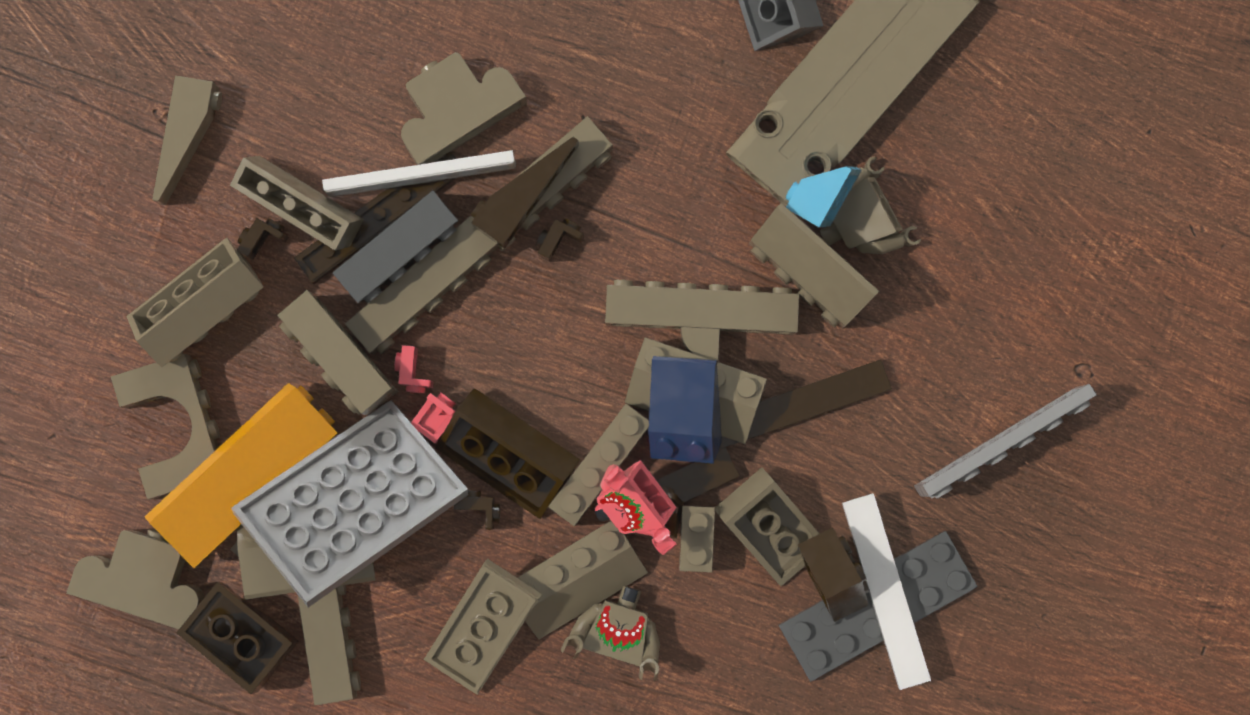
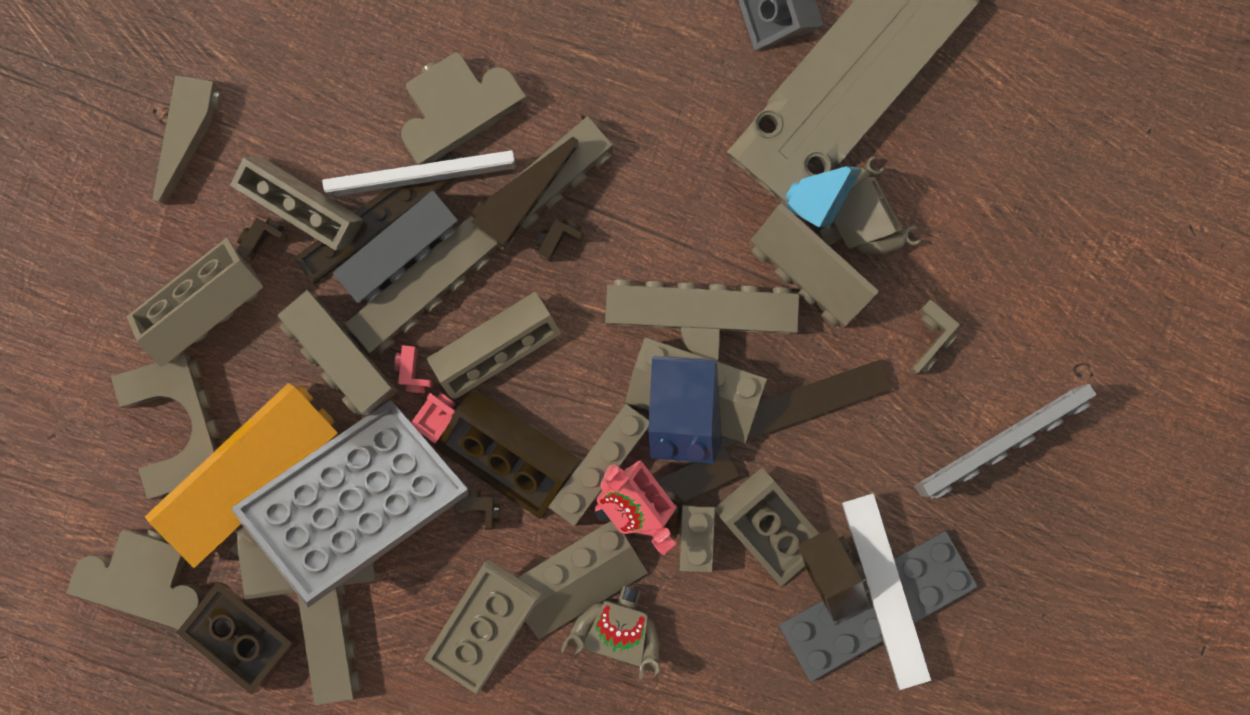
none -> dark tan brick [426,291,562,401]
none -> dark tan bracket [909,300,960,375]

